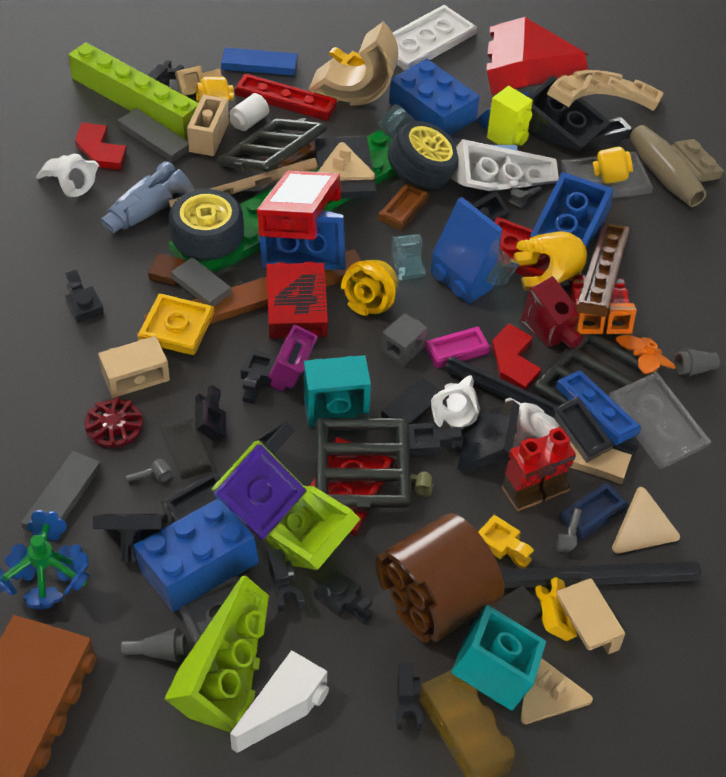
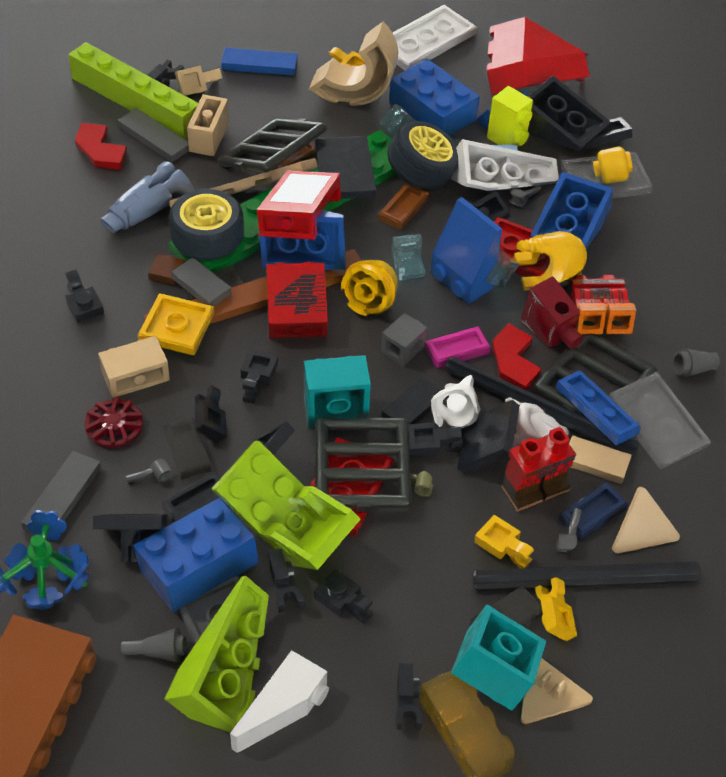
white hair [36,154,99,197] -> none
yellow head [196,76,234,104] -> none
dark purple tile [213,445,307,540] -> none
white brick [230,93,269,131] -> none
red tile [235,74,337,121] -> none
magenta piece [269,325,318,392] -> none
tan piece [318,142,375,181] -> none
reddish brown brick [376,513,504,643] -> none
tan tile [547,70,664,111] -> none
black tile [552,396,614,463] -> none
tan panel [556,578,626,654] -> none
reddish brown tile [577,223,630,317] -> none
orange piece [616,335,676,374] -> none
dark tan plate [630,125,724,207] -> none

